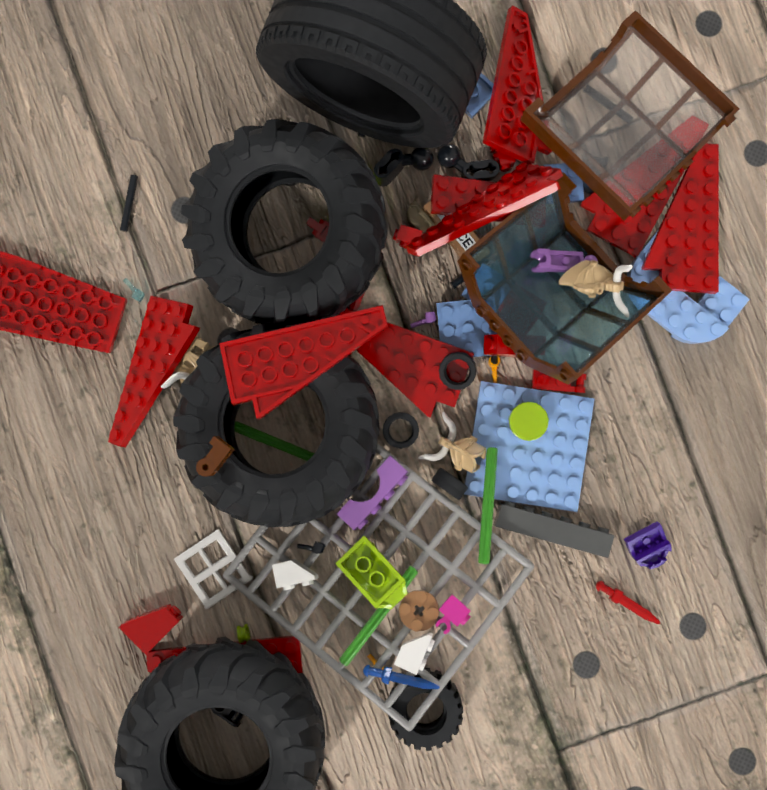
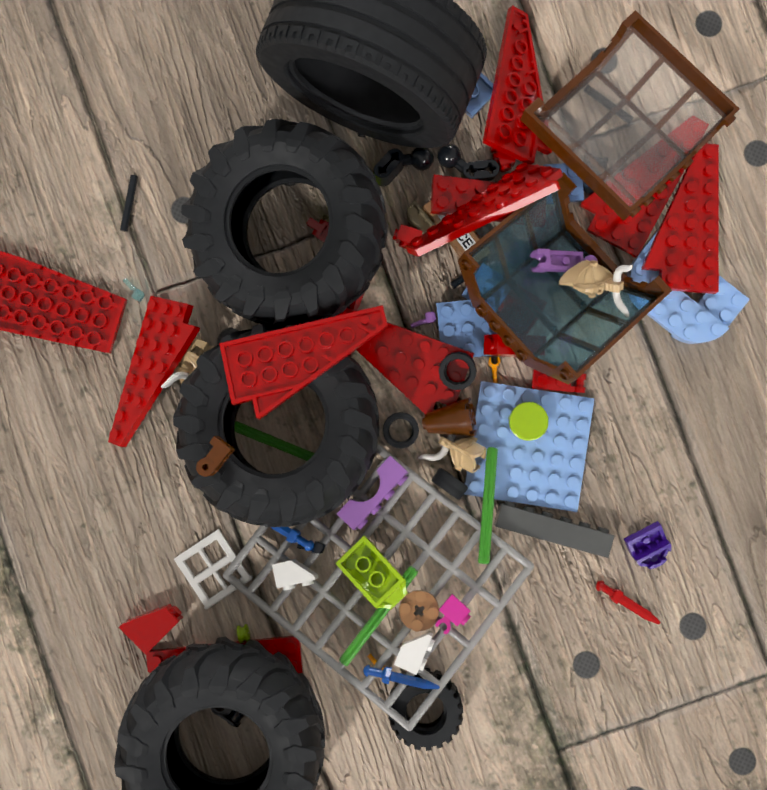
none -> blue sword [271,527,314,551]
none -> reddish brown cone [422,398,477,437]

